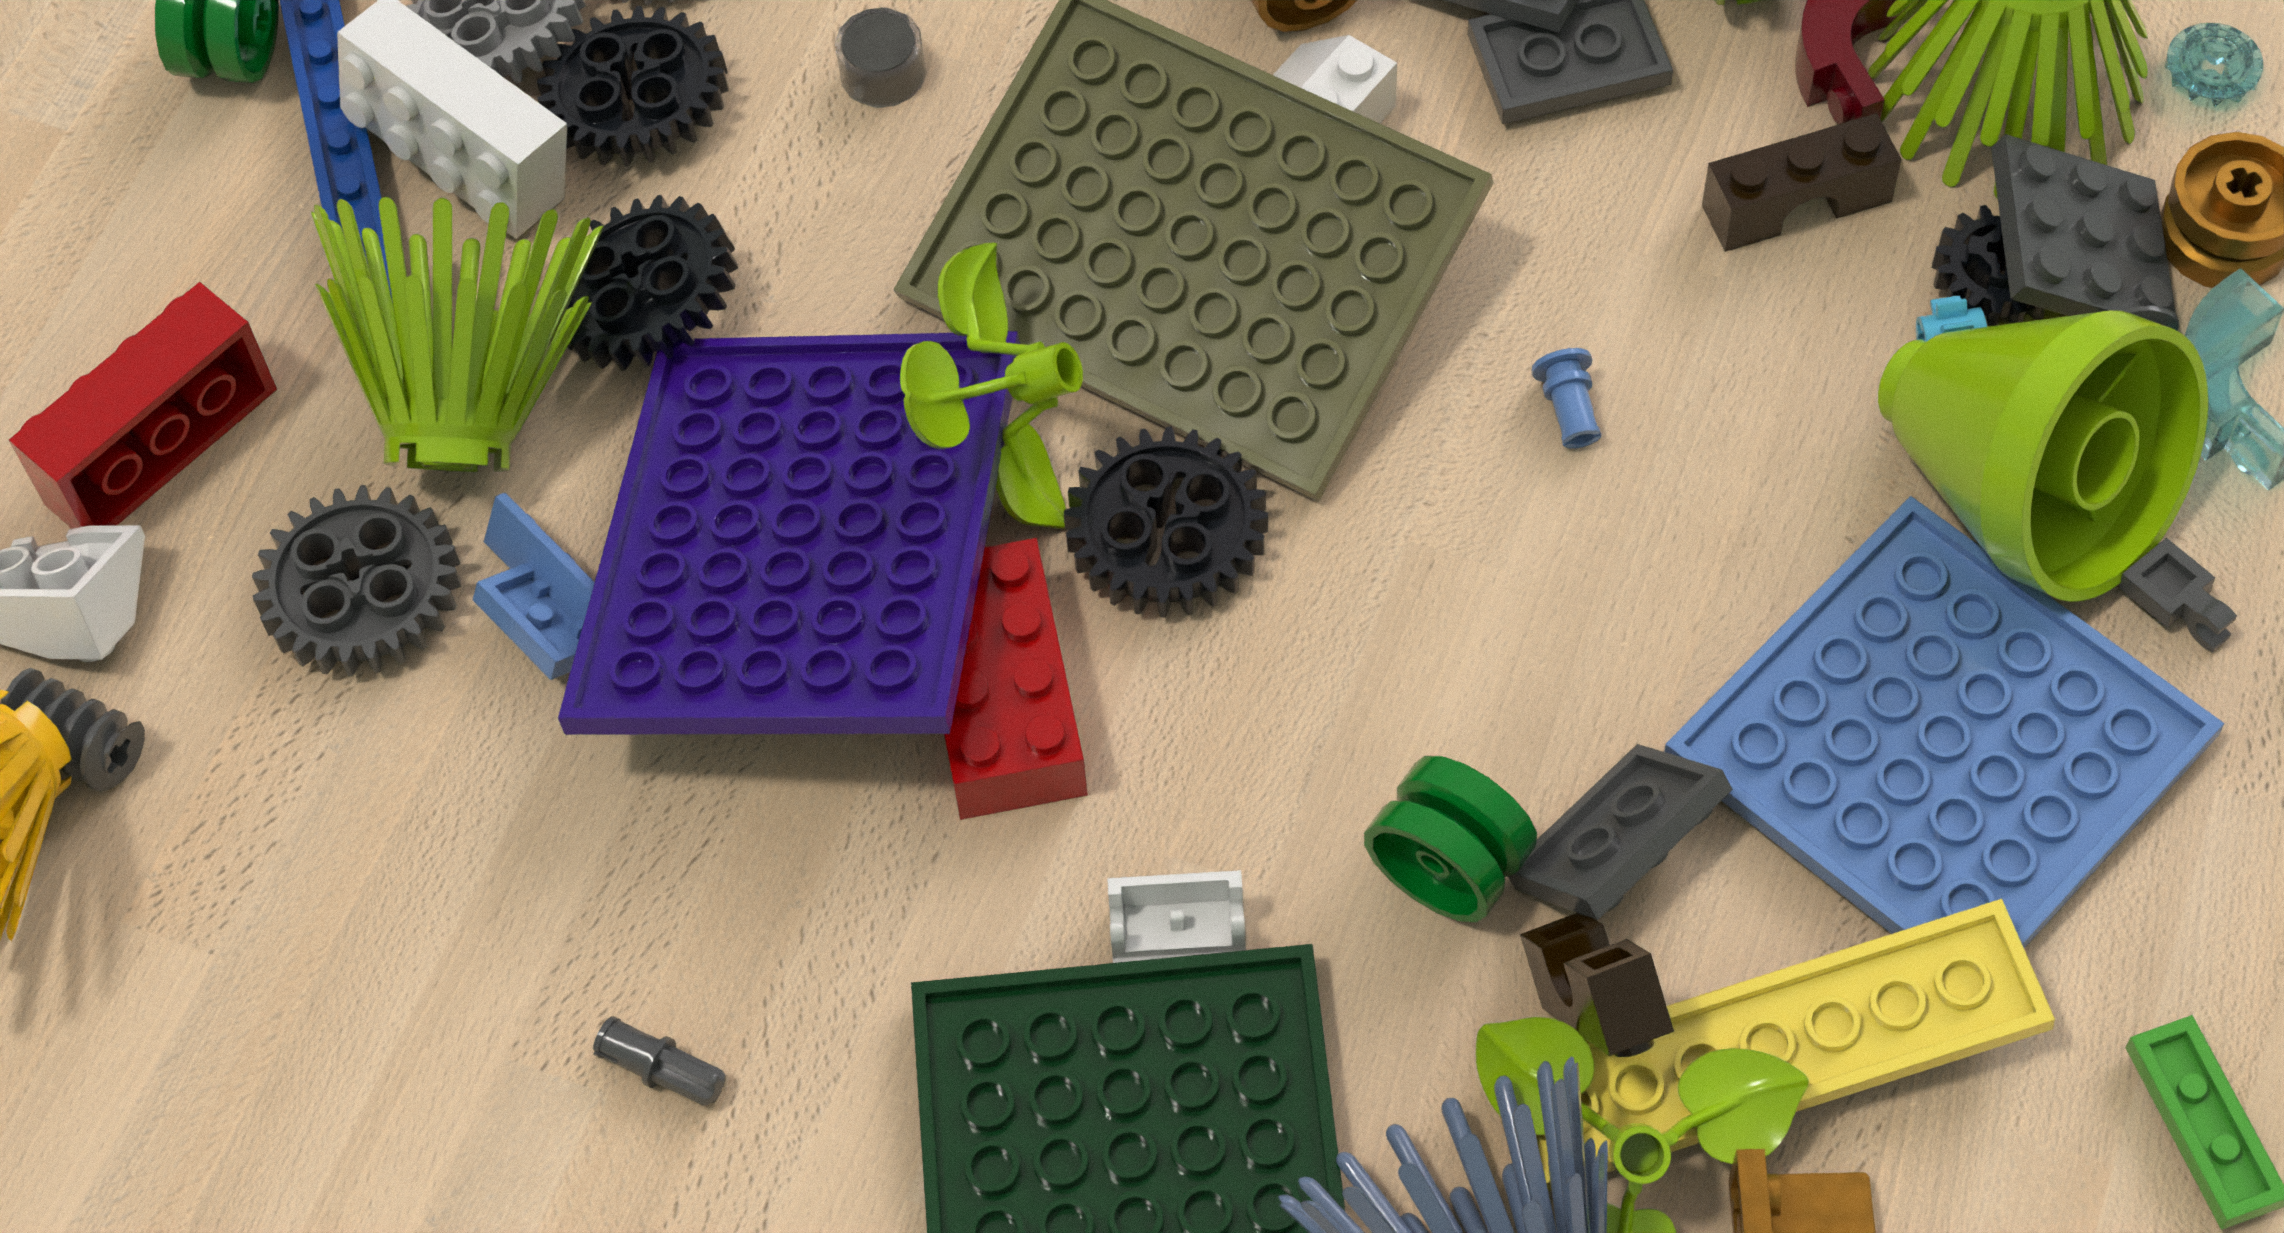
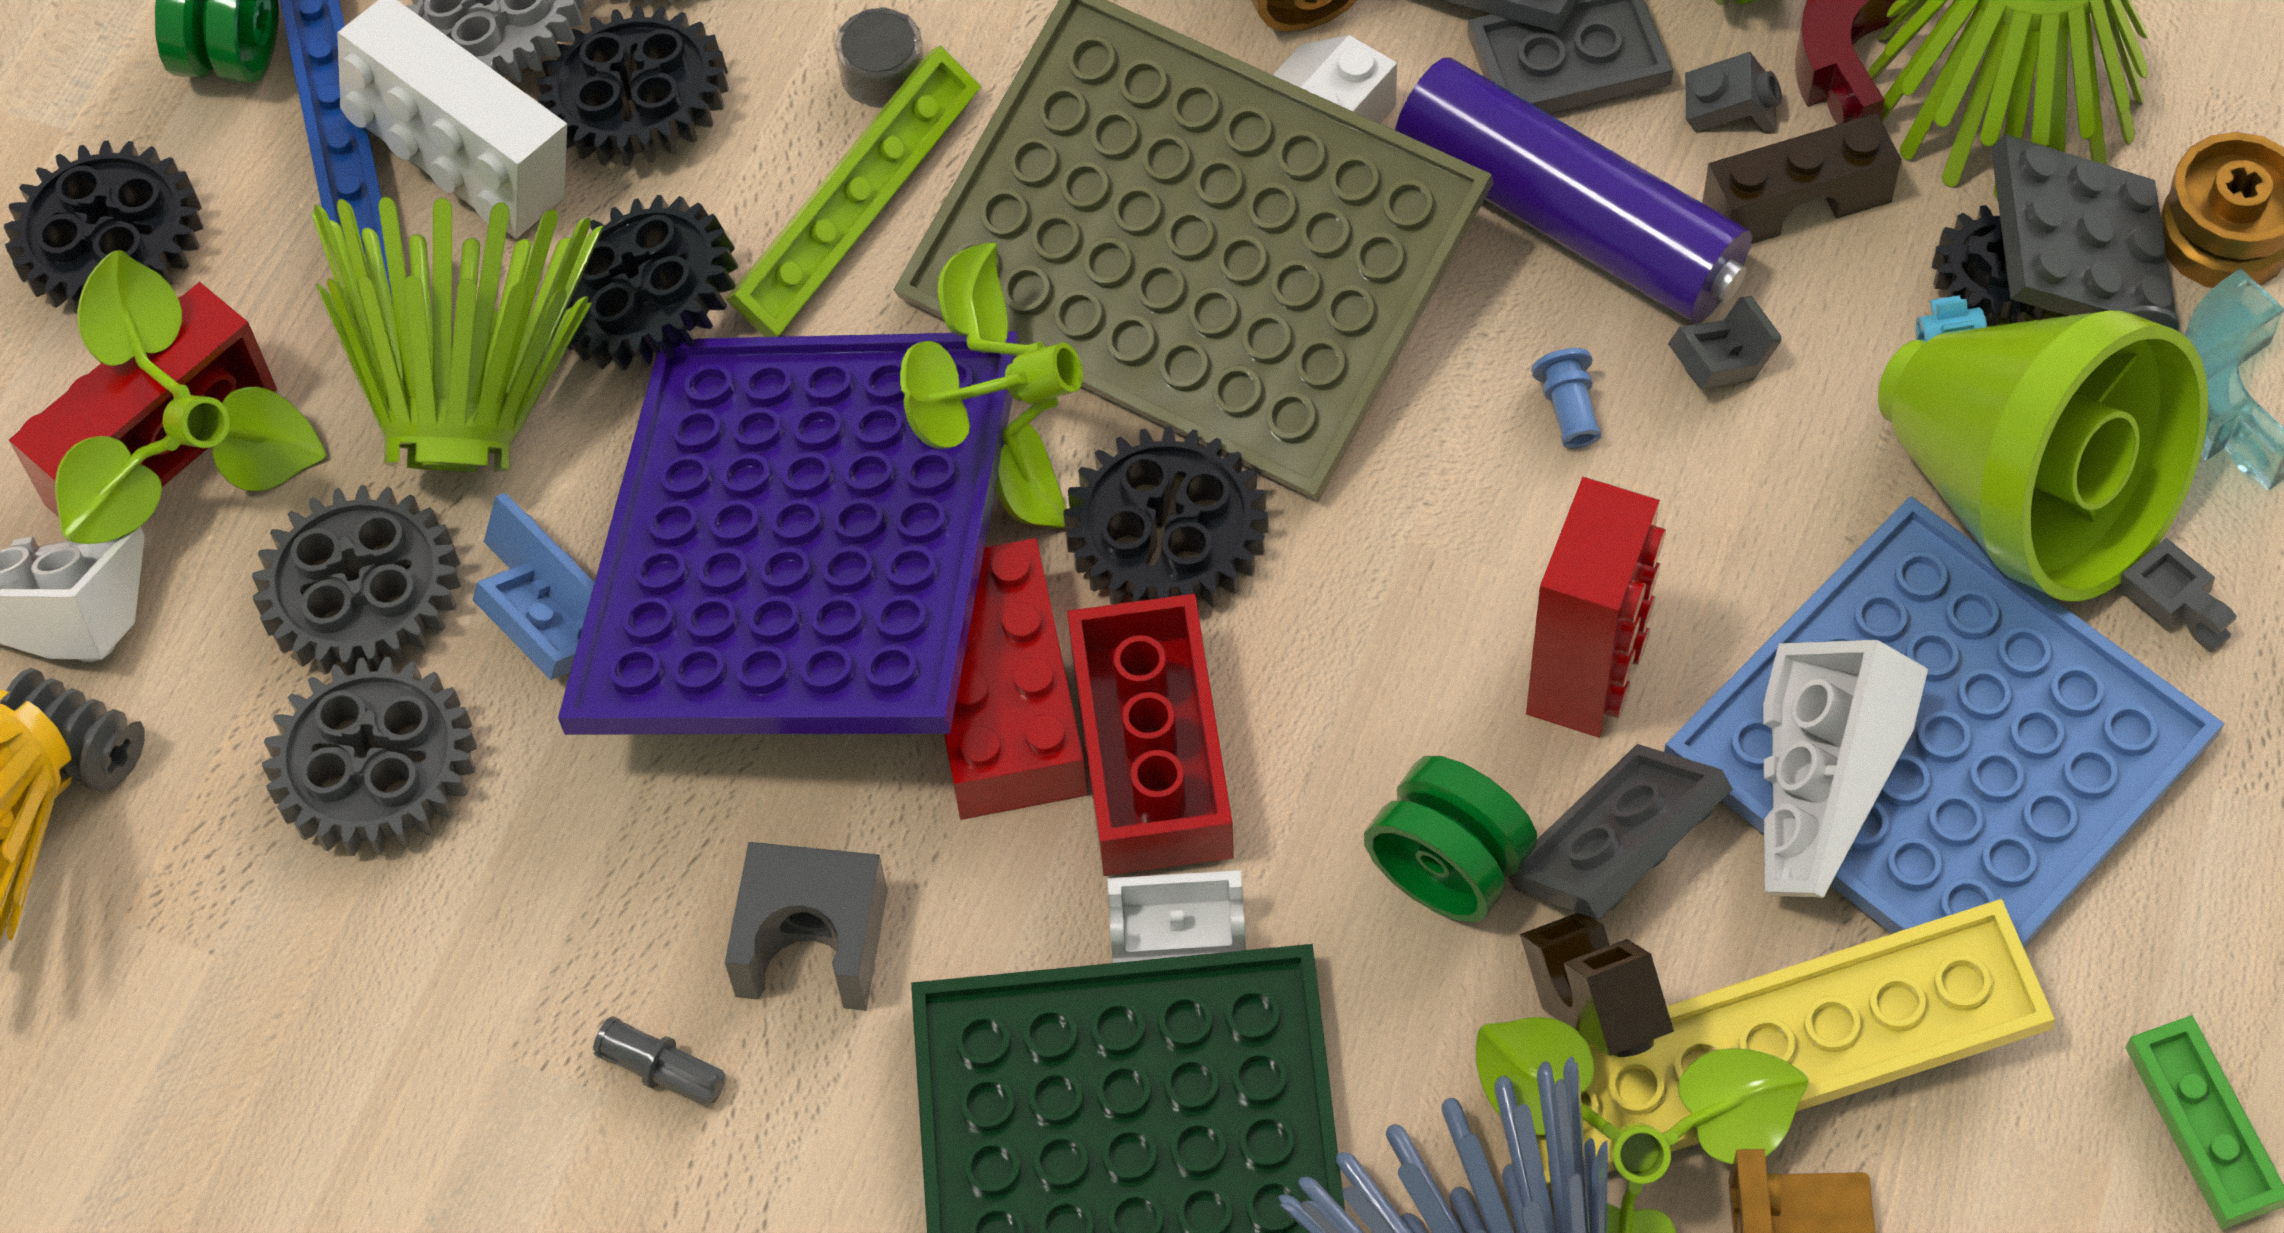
clear light blue gear [2164,23,2263,107] -> none
none -> black gear [4,140,204,313]
none -> lime plant [55,250,326,544]
none -> dark grey gear [262,656,477,856]
none -> lime plate [725,45,982,337]
none -> dark grey piece [725,842,888,1011]
none -> red brick [1067,594,1234,876]
none -> dark purple piece [1395,57,1752,324]
none -> red brick [1526,476,1666,738]
none -> dark grey bracket [1668,296,1782,389]
none -> dark grey bracket [1685,52,1782,133]
none -> white wedge [1763,640,1928,898]

